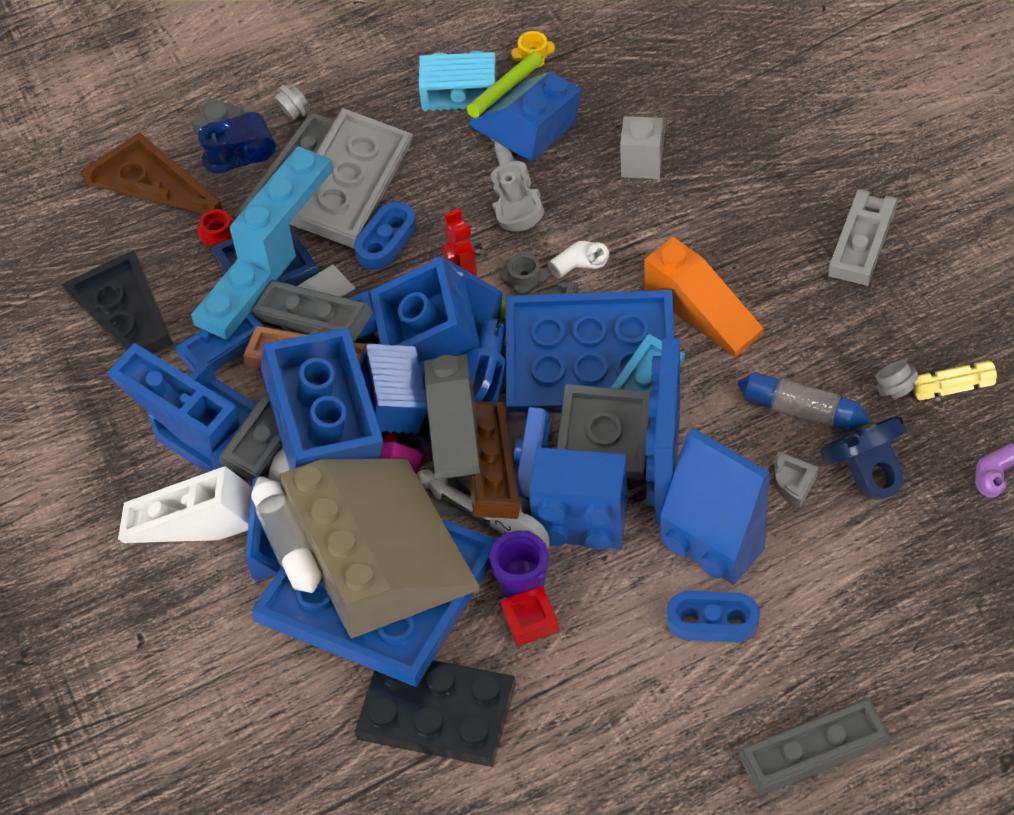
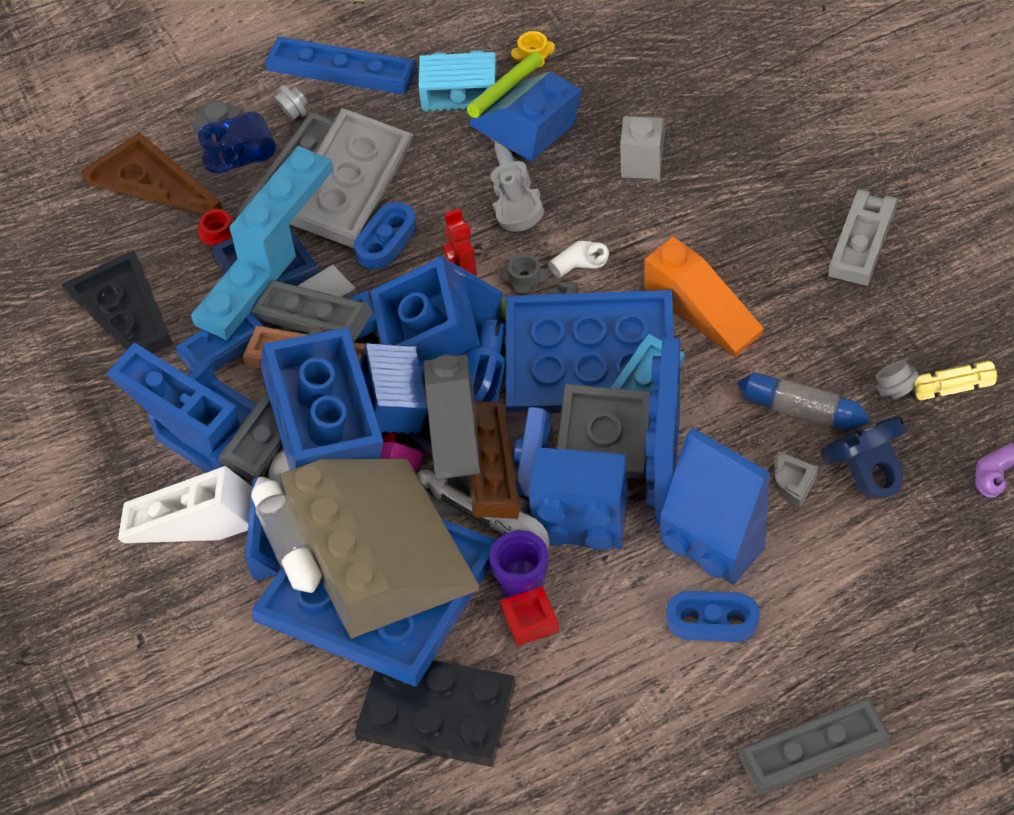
none -> blue tile [265,36,417,95]

